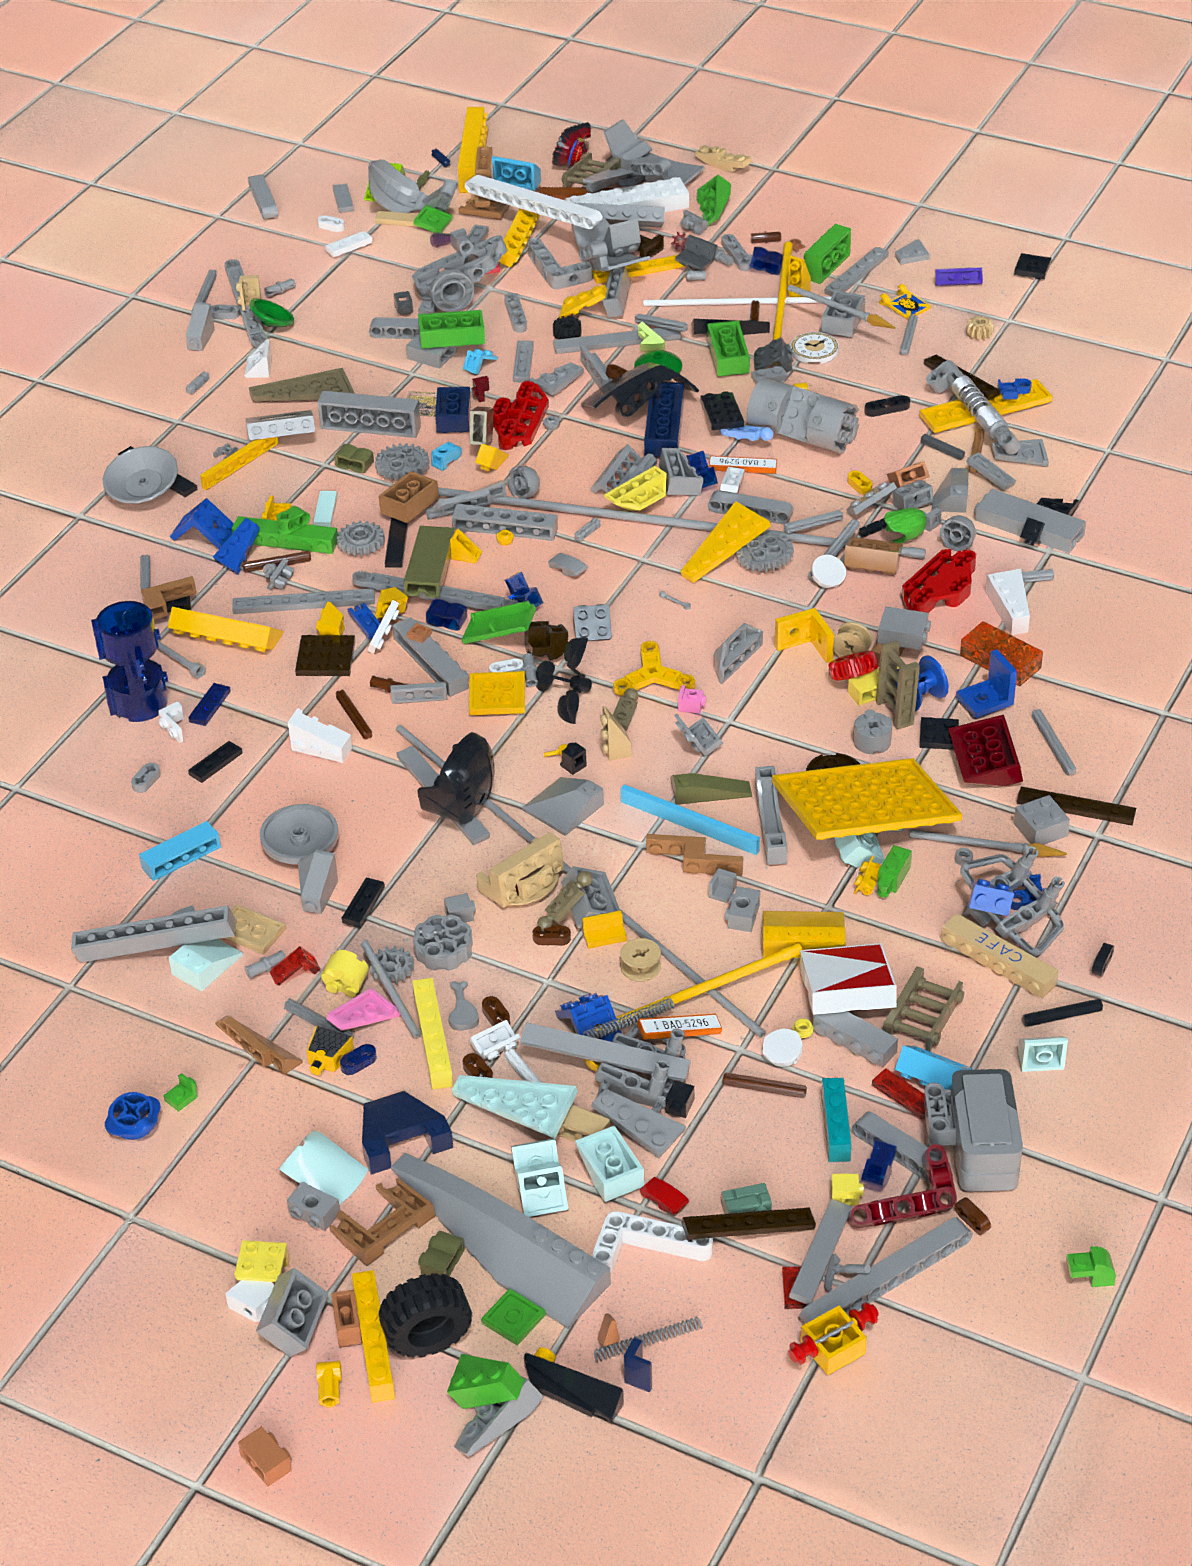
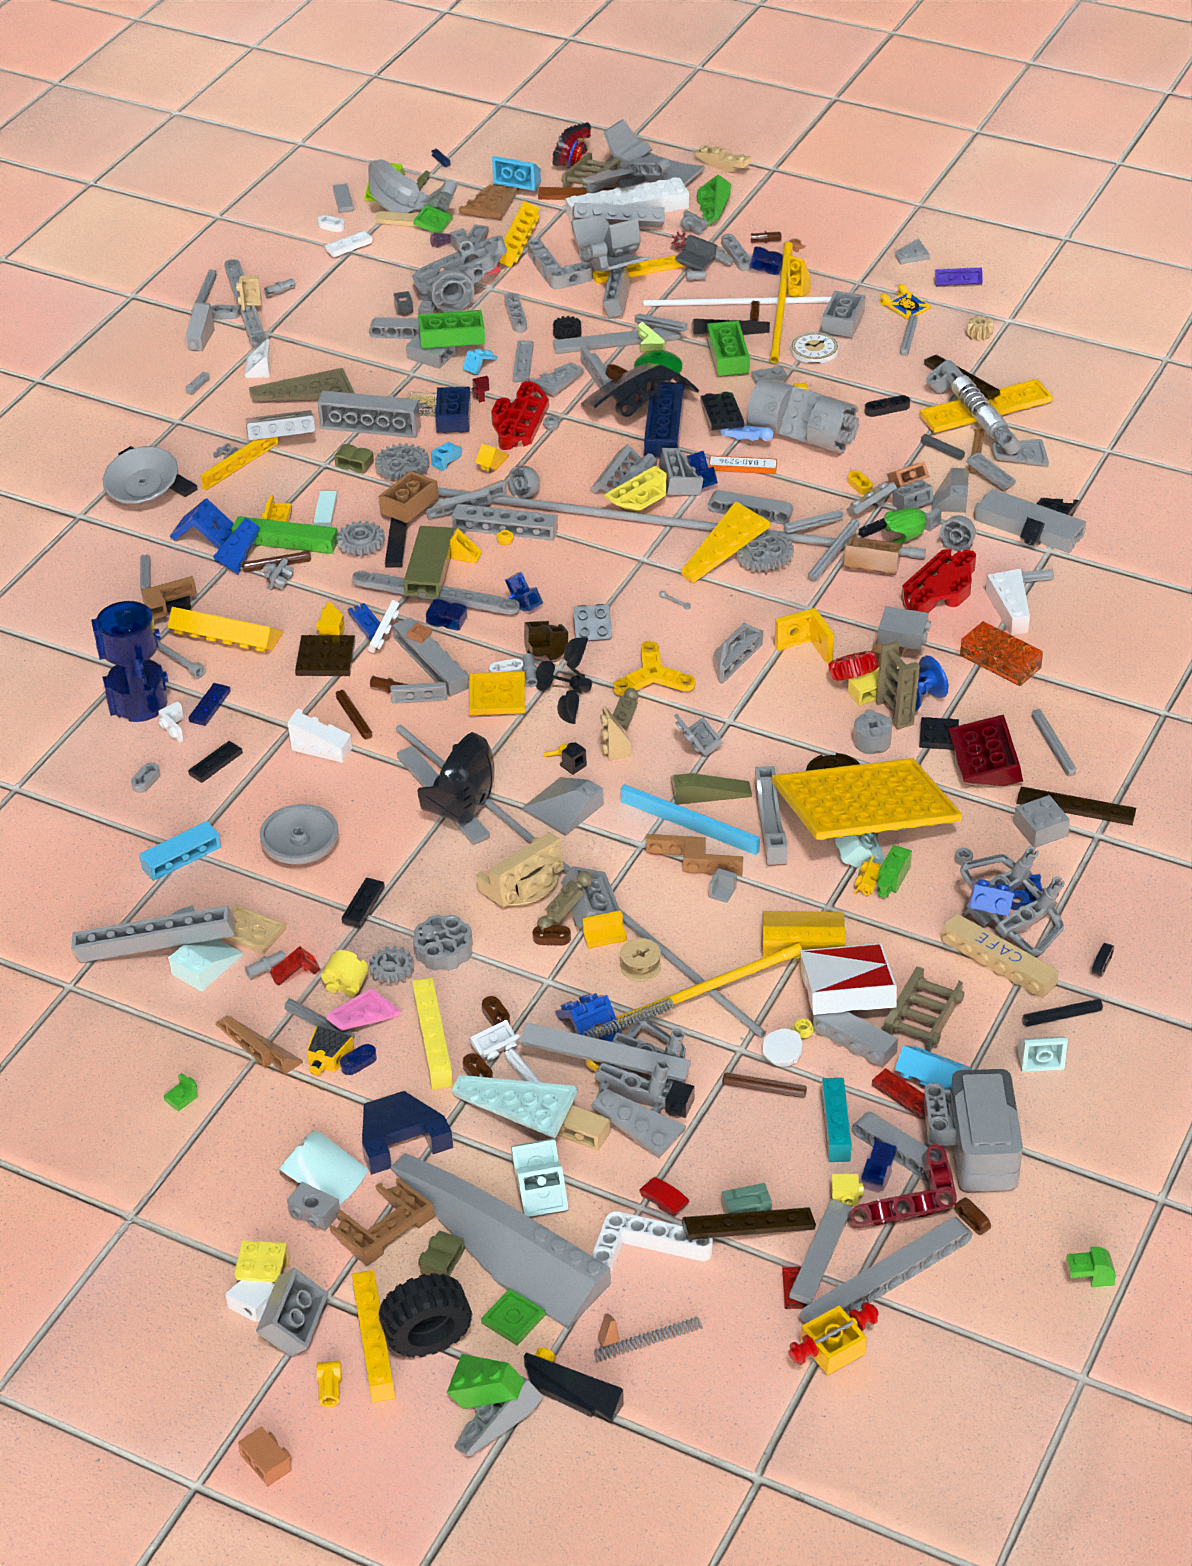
blue piece [105,1092,161,1140] -> none
light grey tile [232,588,375,614] -> none
light grey beam [248,174,278,220] -> none
green dish [249,298,294,327] -> none
bright green piece [277,506,310,535] -> none
light grey slope [298,850,338,914] -> none
nougat brick [331,1289,362,1347] -> none
light grey piece [361,940,421,1038] -> none
yellow slope [375,587,408,618] -> none
light grey brick [444,893,476,923] -> none
light grey piece [449,981,479,1031] -> none
yellow brick [458,107,488,193] -> none
bright green container [462,601,536,644] -> none
white beam [465,175,603,229] -> none
dark tan brick [469,406,494,445] -> none
medium nougat bracket [475,147,492,208] -> none
light grey slope [548,553,588,576] -> none
yellow wing [559,284,608,319] -> none
light grey axle [574,518,601,542] -> none
light aqua slope [575,1126,645,1202] -> none
dark blue panel [624,1338,652,1392] -> none
dark brown bracket [637,234,664,261] -> none
tile [637,1013,722,1039] -> none
bright pink brick [678,685,707,714] -> none
white plate [720,466,745,493] -> none
light grey brick [725,886,760,933] -> none
dark grey bracket [754,337,793,372] -> none
light grey piece [788,284,896,329] -> none
bright green brick [804,224,851,284] -> none
white tile [811,555,846,588] -> none
light grey plate [824,247,889,296] -> none
light grey piece [825,1254,871,1292] -> none
tan piece [833,622,872,657] -> none
light grey piece [910,830,1067,857] -> none
blue bracket [956,649,1017,719] -> none
blue piece [997,378,1031,399] -> none
black plate [1014,253,1052,279] -> none

